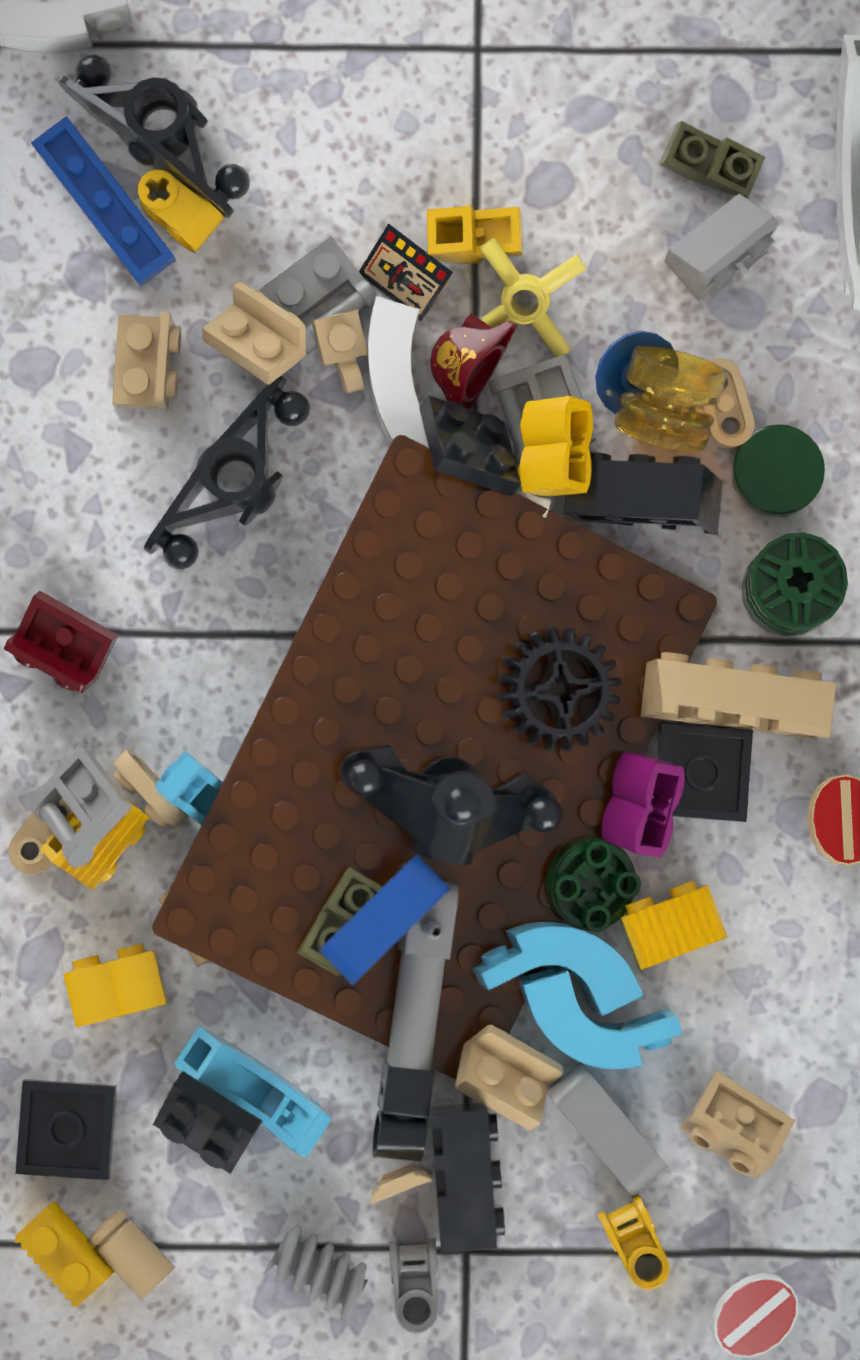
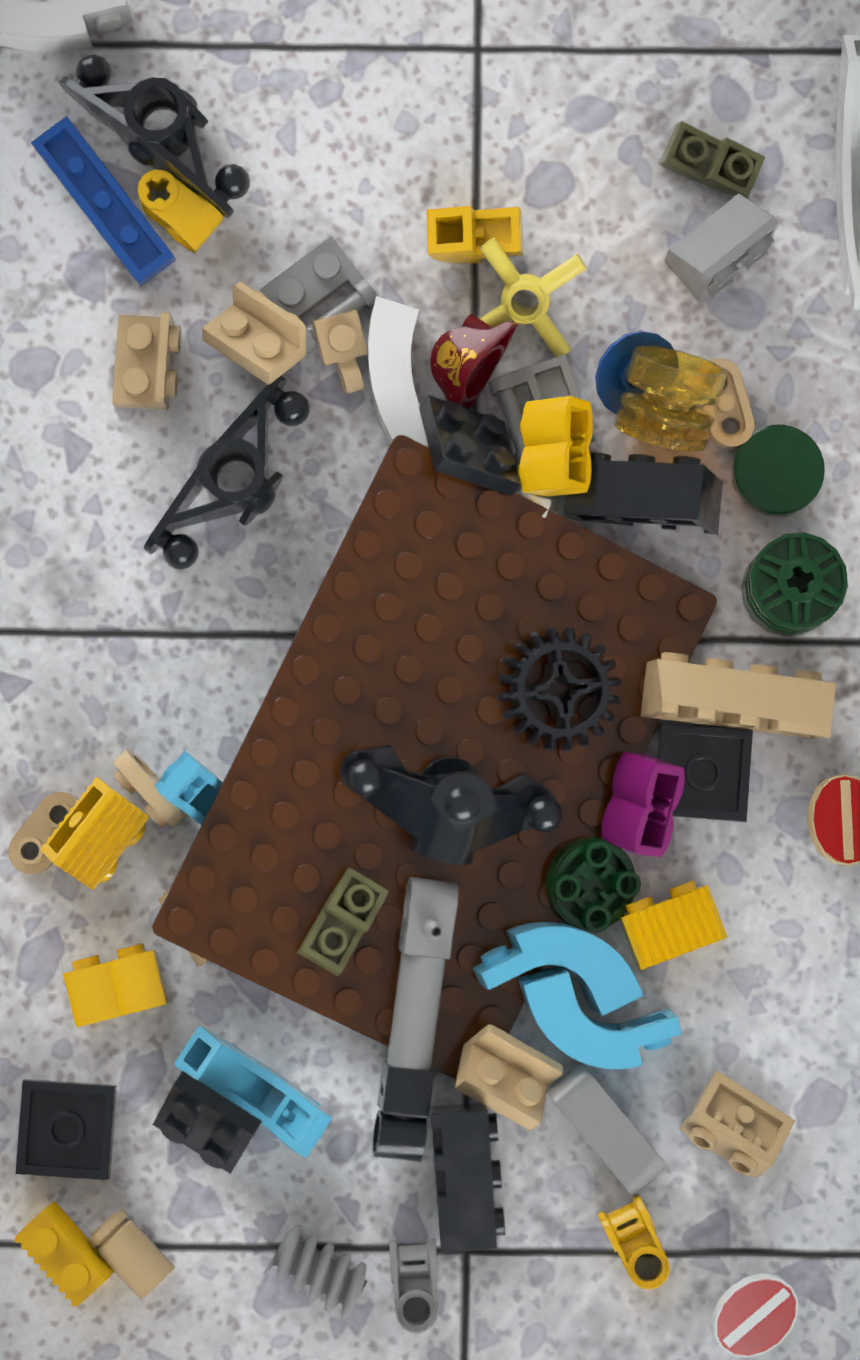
dark red bracket [4,591,119,693] -> none
light grey plate [29,746,132,868] -> none
blue beam [319,854,451,985] -> none
piece [359,223,453,321] -> none
tan piece [370,1163,432,1204] -> none

